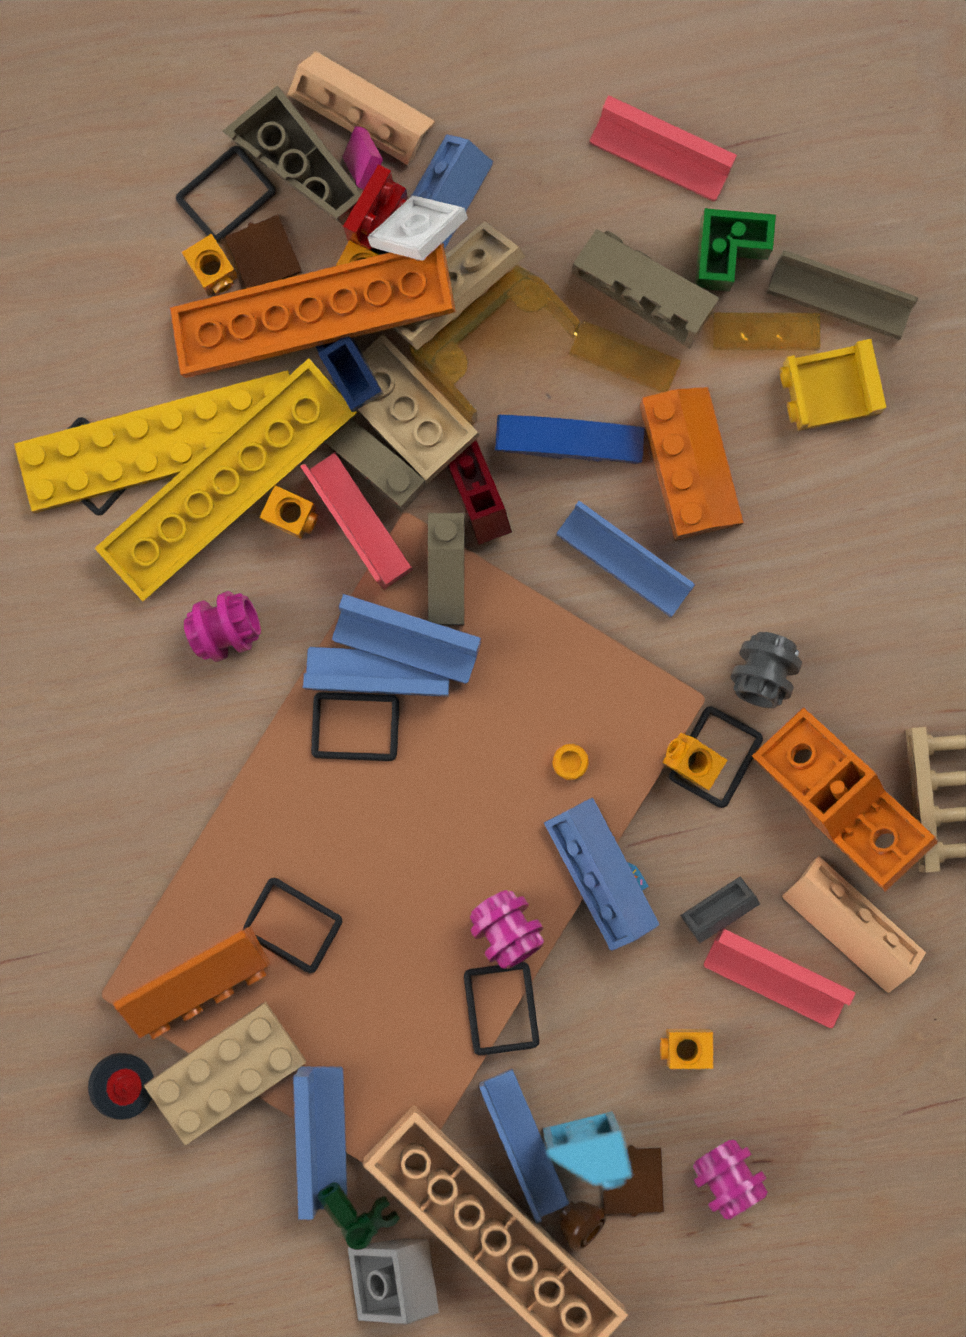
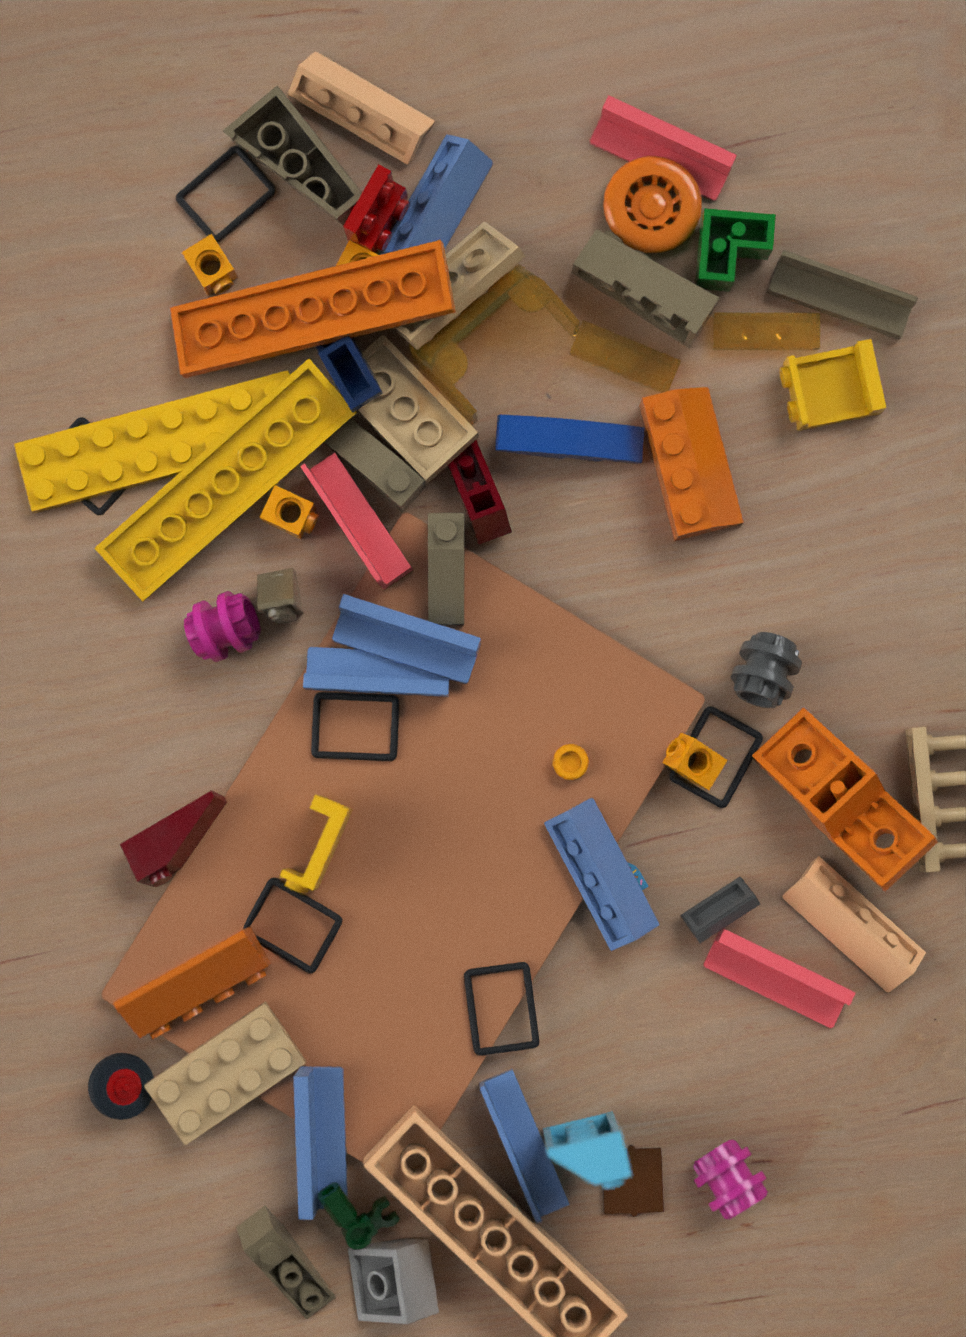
reddish brown piece [225,215,302,288] -> none
dark pink tile [342,125,383,189] -> none
white tile [367,195,468,261] -> none
dark pink piece [470,890,544,969] -> none
medium blue panel [556,501,695,618] -> none
reddish brown cone [559,1201,606,1249] -> none
light orange brick [660,1029,713,1069] -> none
none -> dark red slope [120,790,227,887]
none -> dark tan slope [236,1206,336,1319]
none -> dark tan slope [257,568,304,624]
none -> yellow panel [280,794,353,894]
none -> orange wheel [603,156,702,253]

